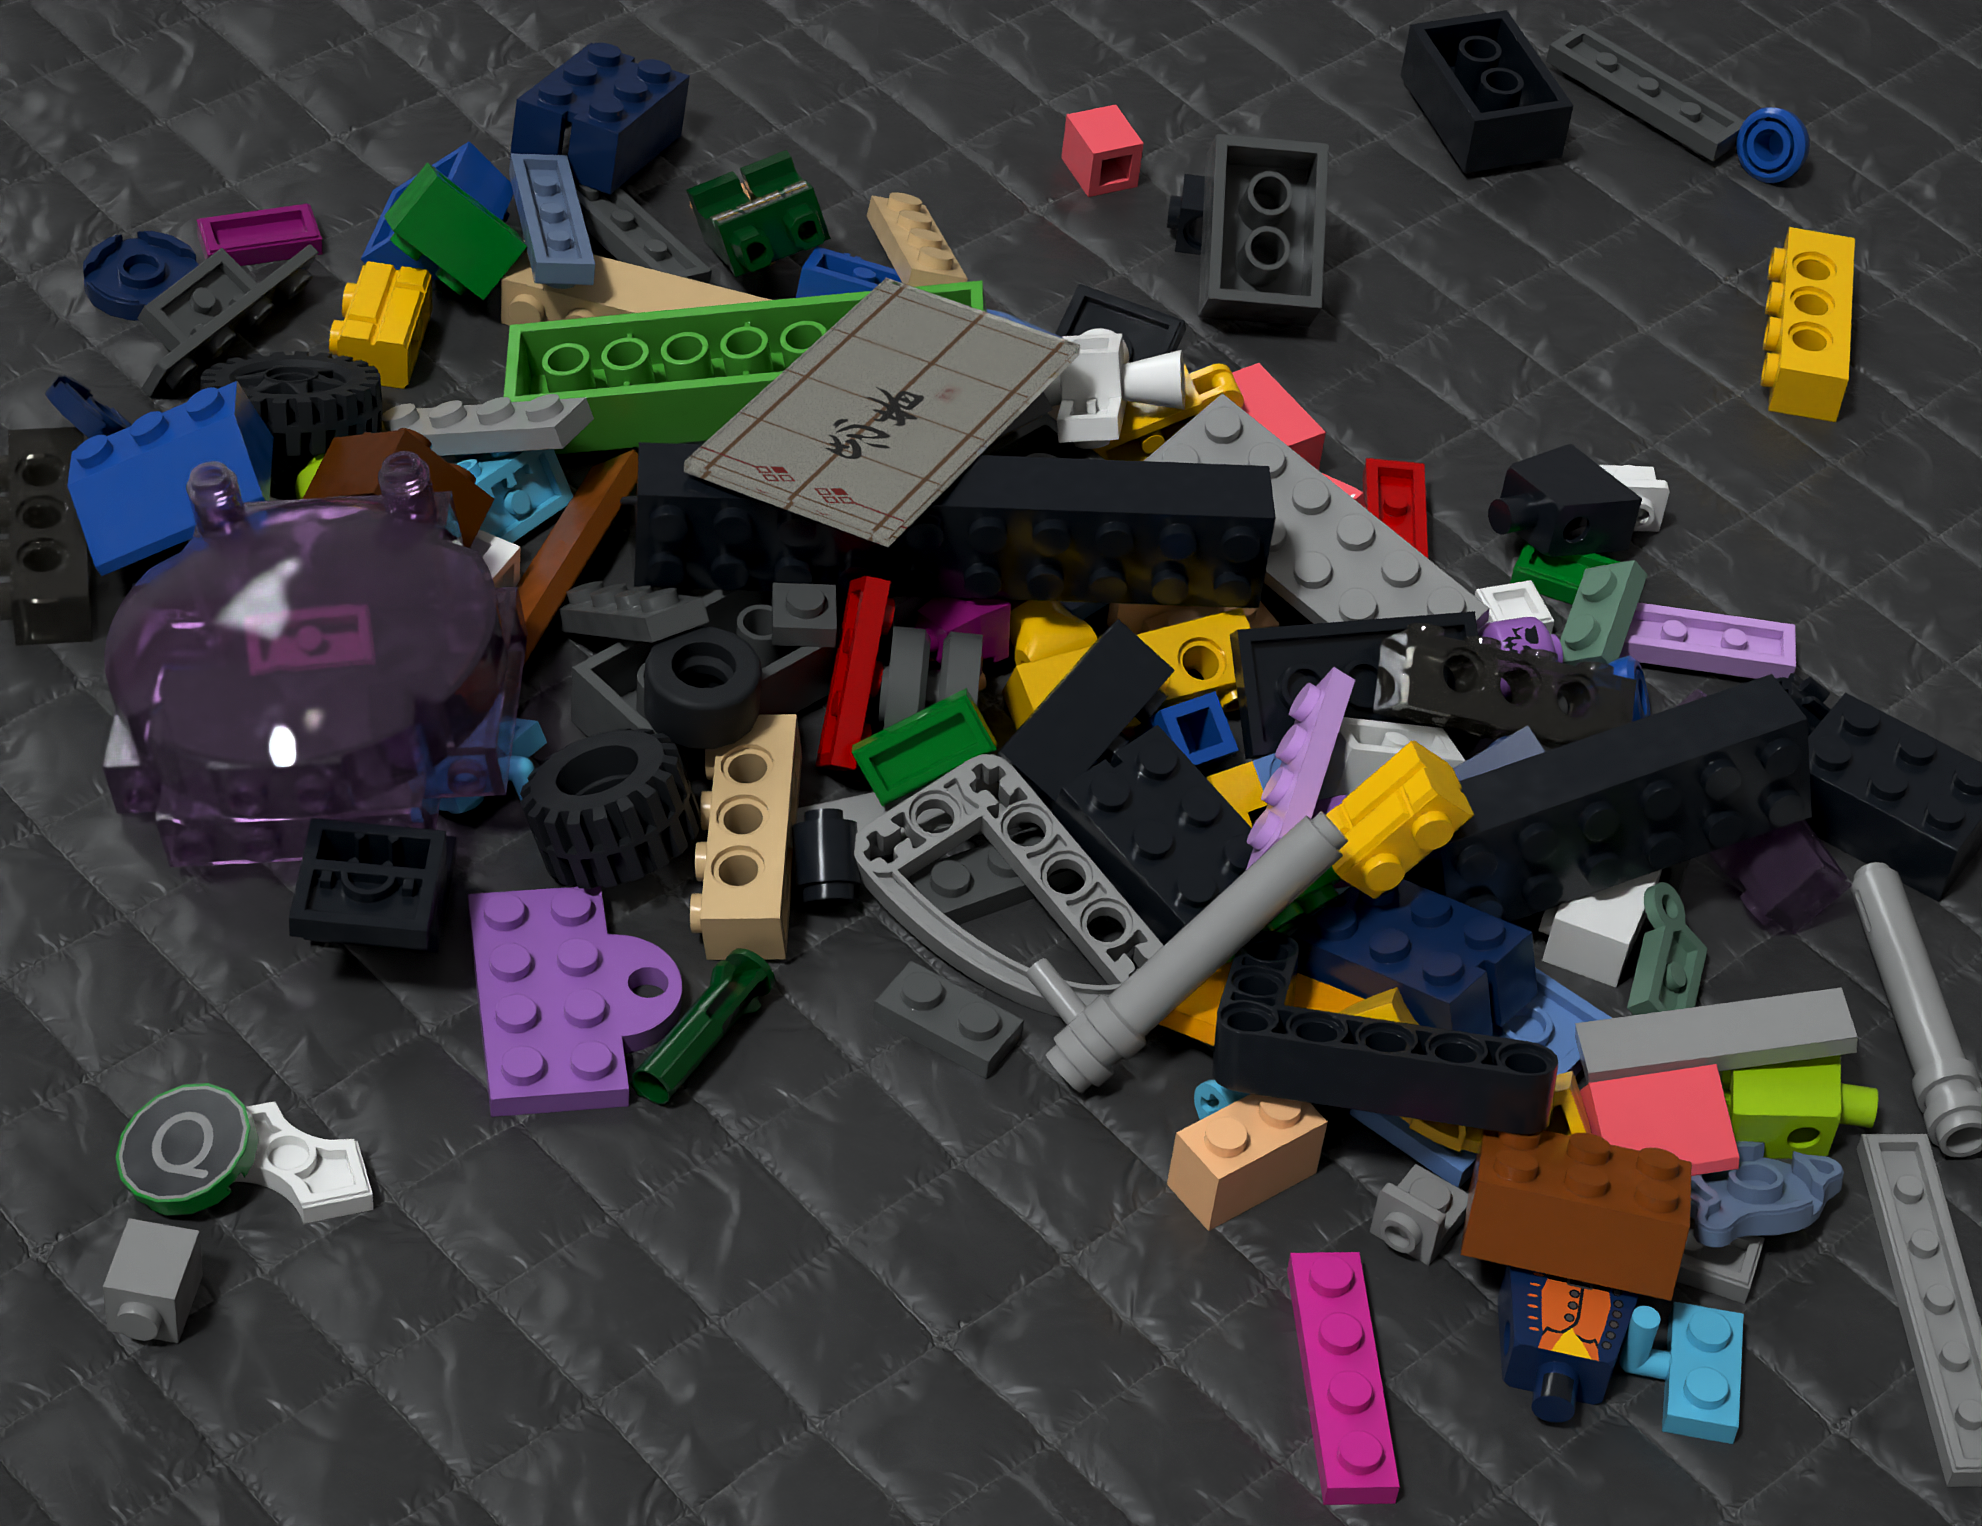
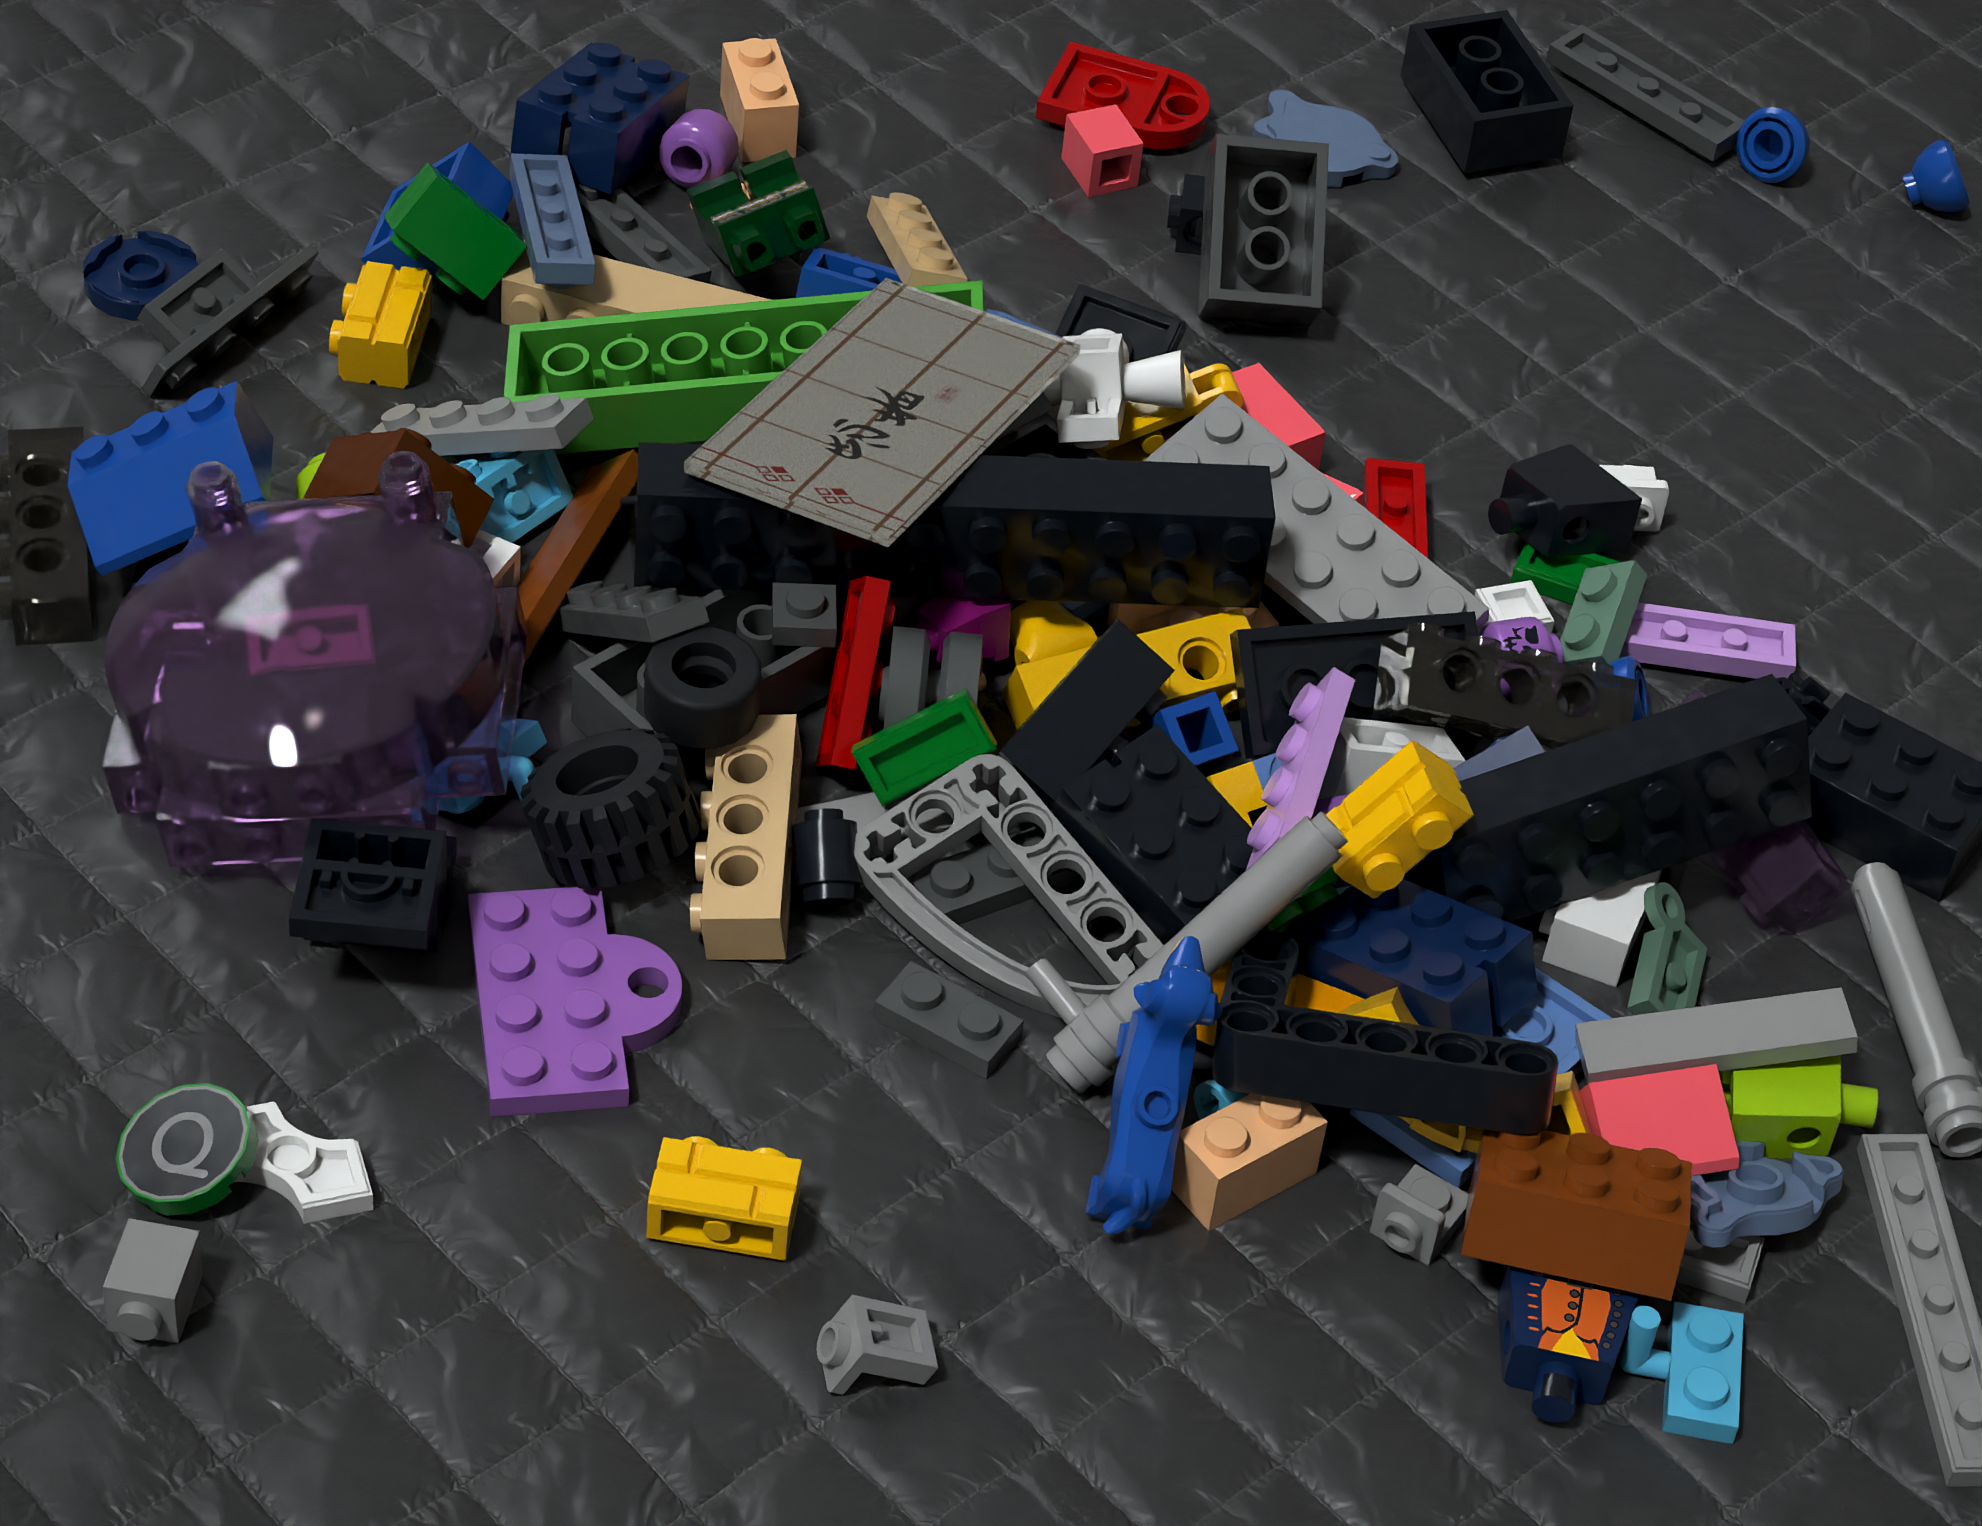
dark blue tile [45,375,132,438] -> none
magenta tile [196,204,323,266] -> none
black wheel [201,351,382,456] -> none
dark green piece [630,948,776,1104] -> none
dark pink plate [1287,1252,1400,1505] -> none
yellow brick [1760,227,1855,422] -> none
none -> yellow brick [646,1136,803,1261]
none -> medium lavender head [658,109,739,189]
none -> light nougat brick [720,38,799,163]
none -> light grey bracket [817,1295,938,1395]
none -> red plate [1035,41,1210,149]
none -> blue animal [1085,936,1223,1234]
none -> sand blue tile [1252,89,1398,188]
none -> blue brick [1902,138,1970,213]

